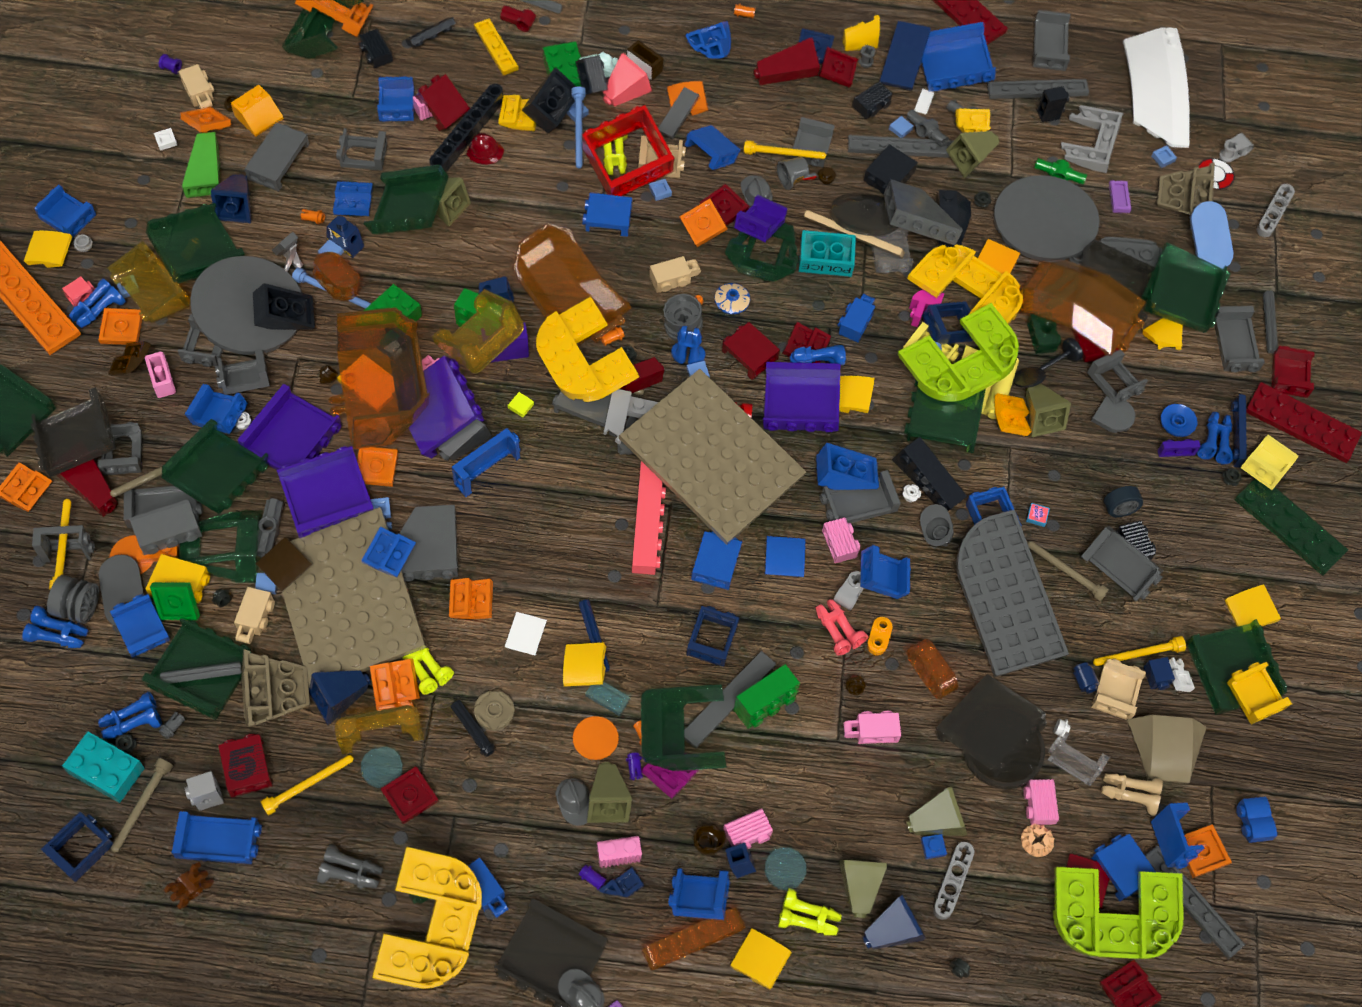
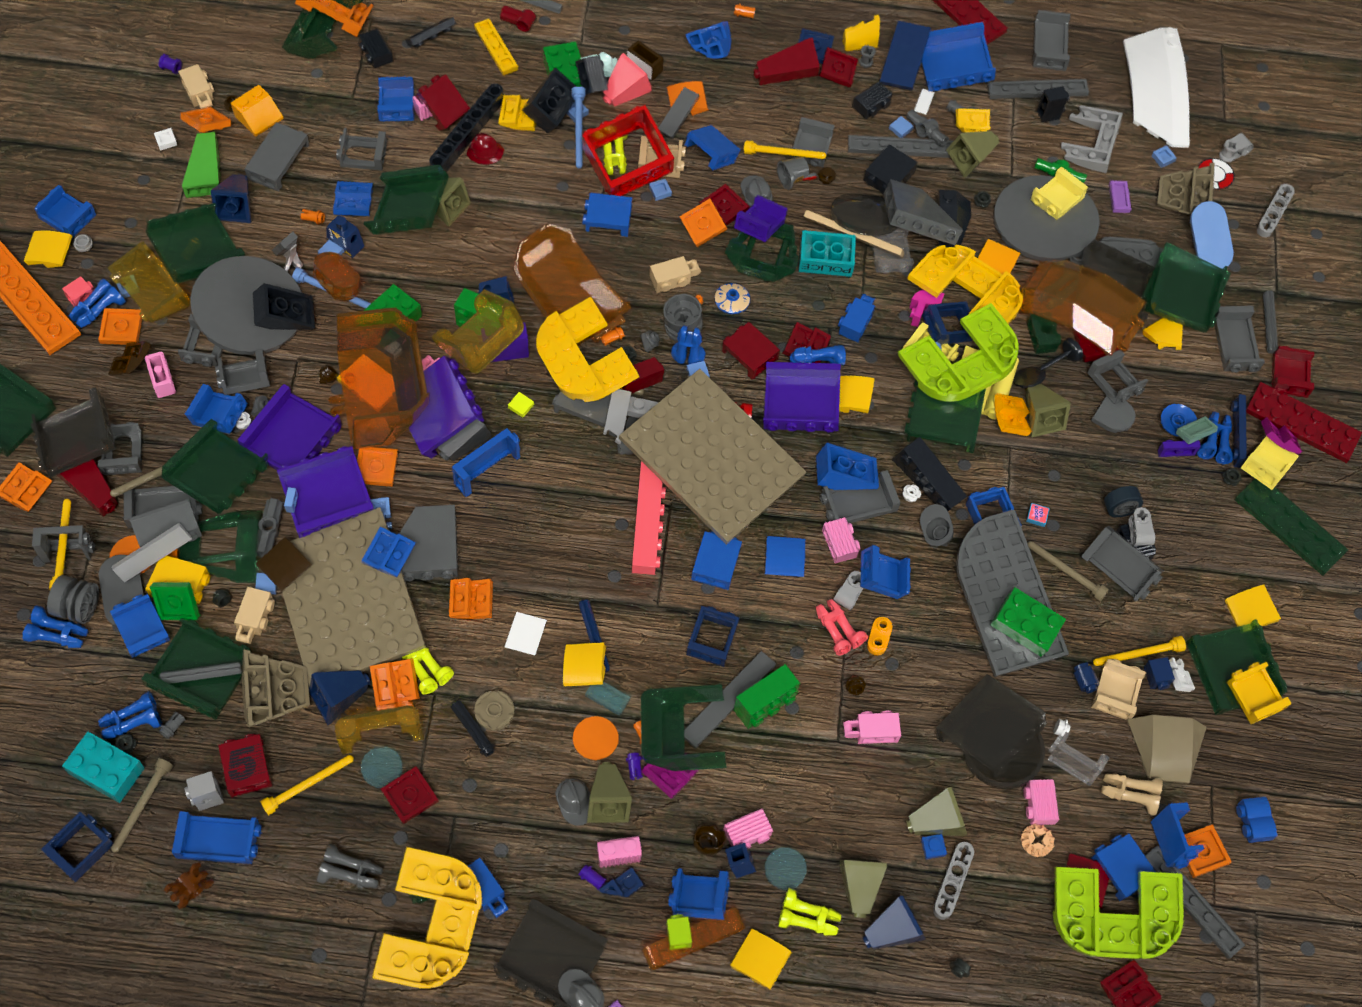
clear orange brick [907,639,958,699] -> none
none -> light grey tile [112,523,192,582]
none -> dark grey plate [251,396,269,416]
none -> medium blue tile [284,487,298,513]
none -> dark grey plate [640,330,660,352]
none -> lime brick [666,915,692,950]
none -> green brick [990,587,1066,657]
none -> light yellow panel [1031,167,1088,220]
none -> light grey piece [1128,507,1155,546]
none -> sand green tile [1176,416,1218,444]
none -> magenta slope [1261,417,1302,454]

